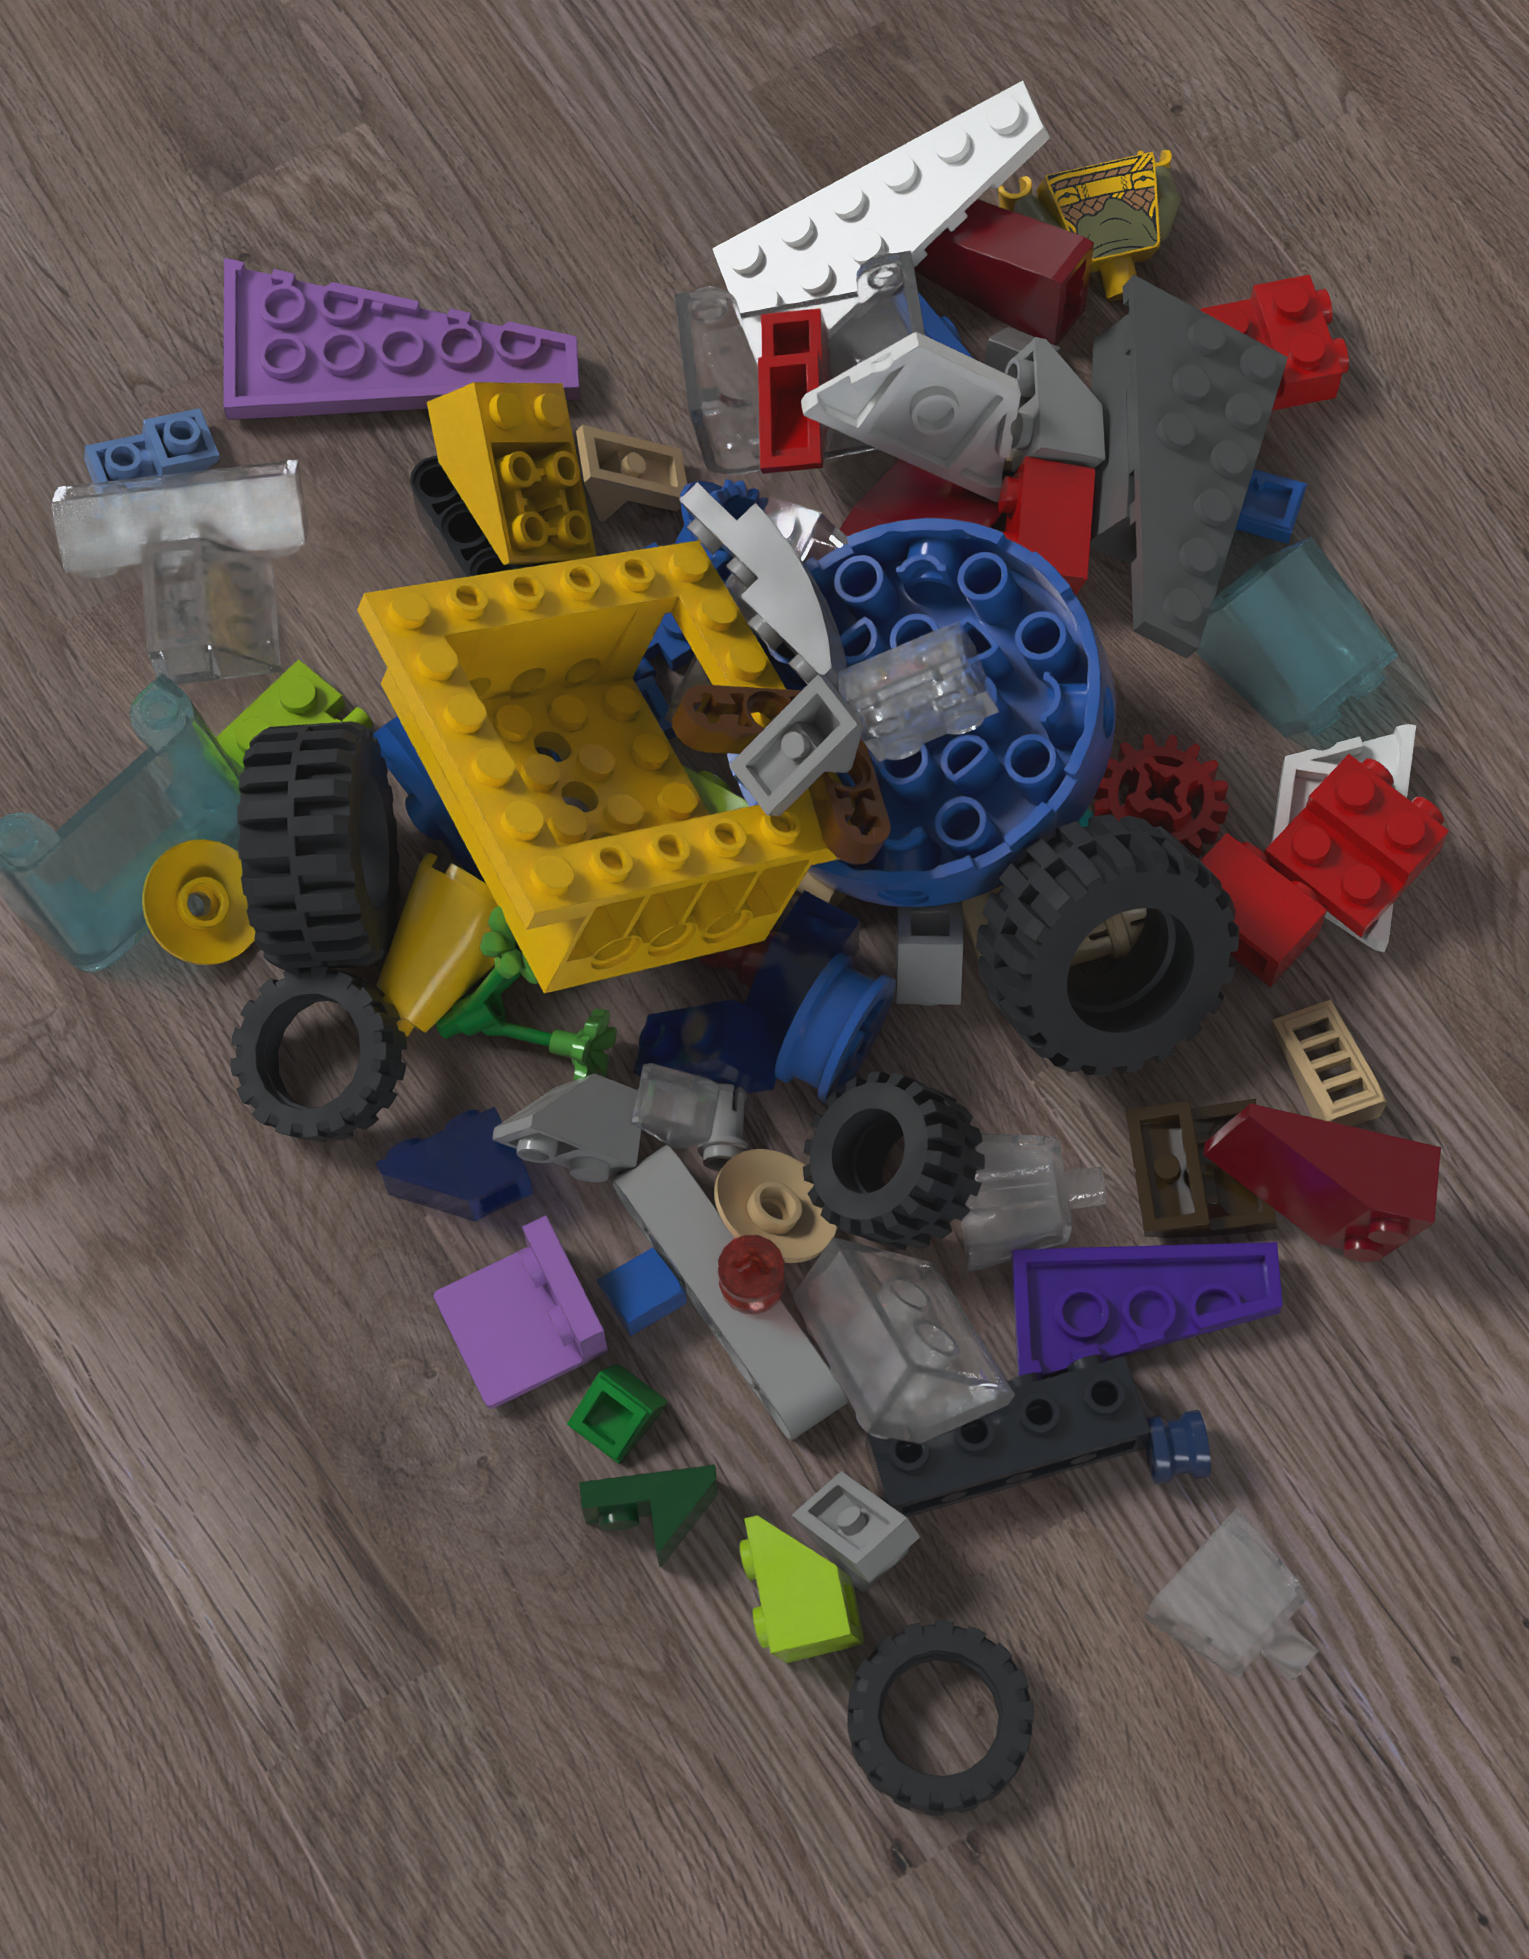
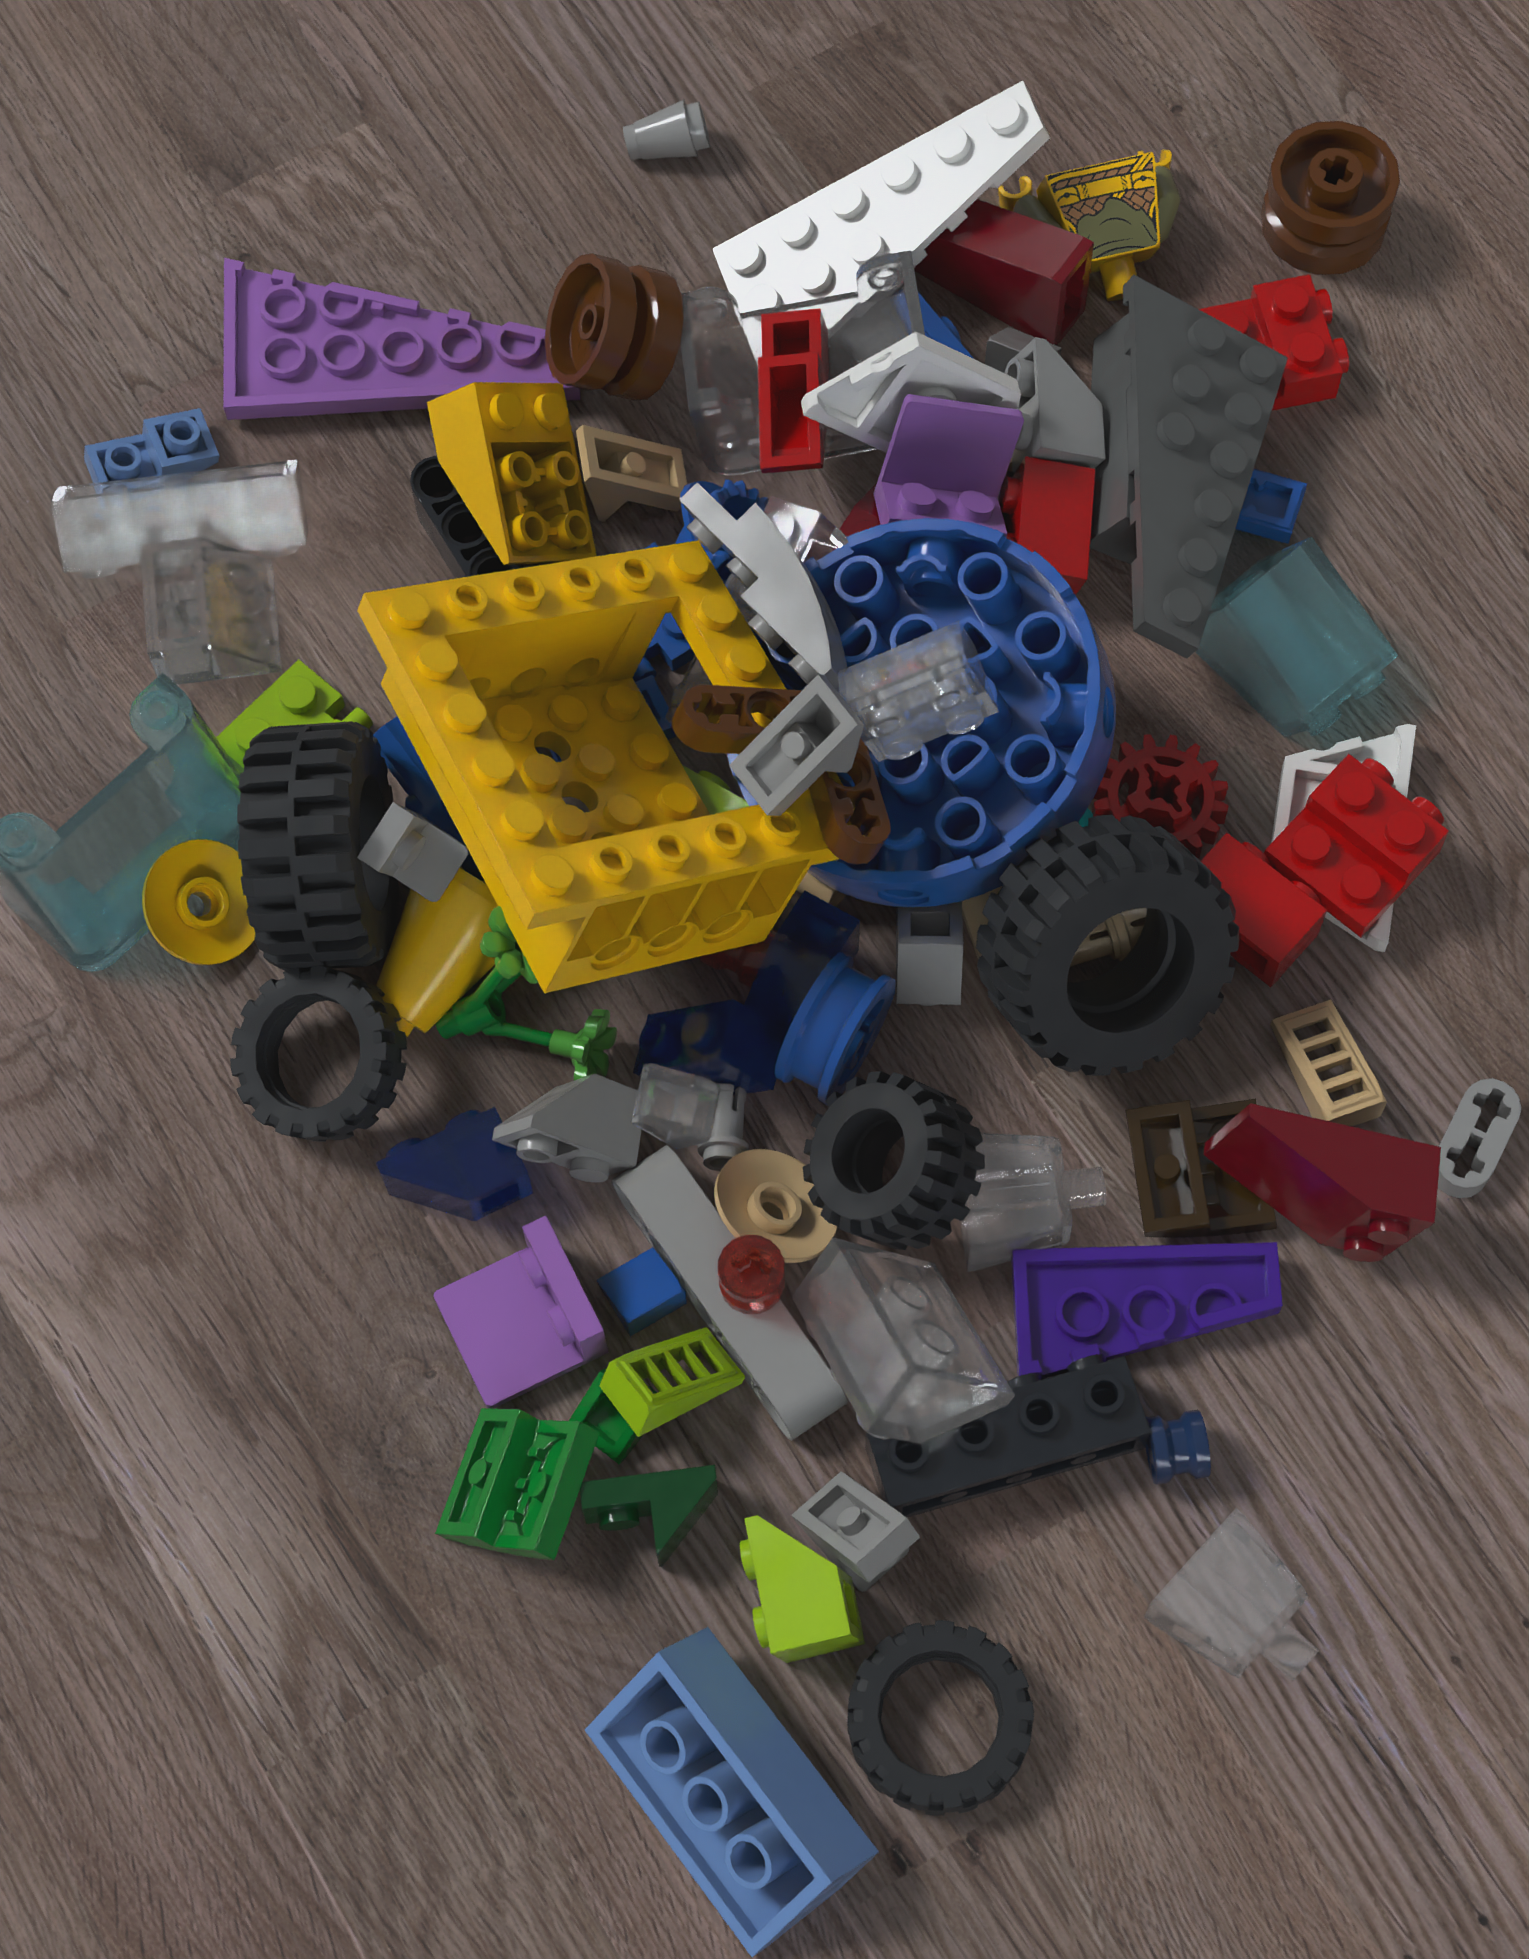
none -> light grey slope [357,802,469,902]
none -> green slope [435,1408,600,1561]
none -> reddish brown wheel [545,253,684,401]
none -> medium blue slope [585,1627,879,1957]
none -> lime slope [599,1327,745,1437]
none -> light grey cone [623,99,710,161]
none -> medium lavender bracket [873,394,1024,537]
none -> reddish brown wheel [1261,121,1400,275]
none -> light grey beam [1438,1078,1521,1198]

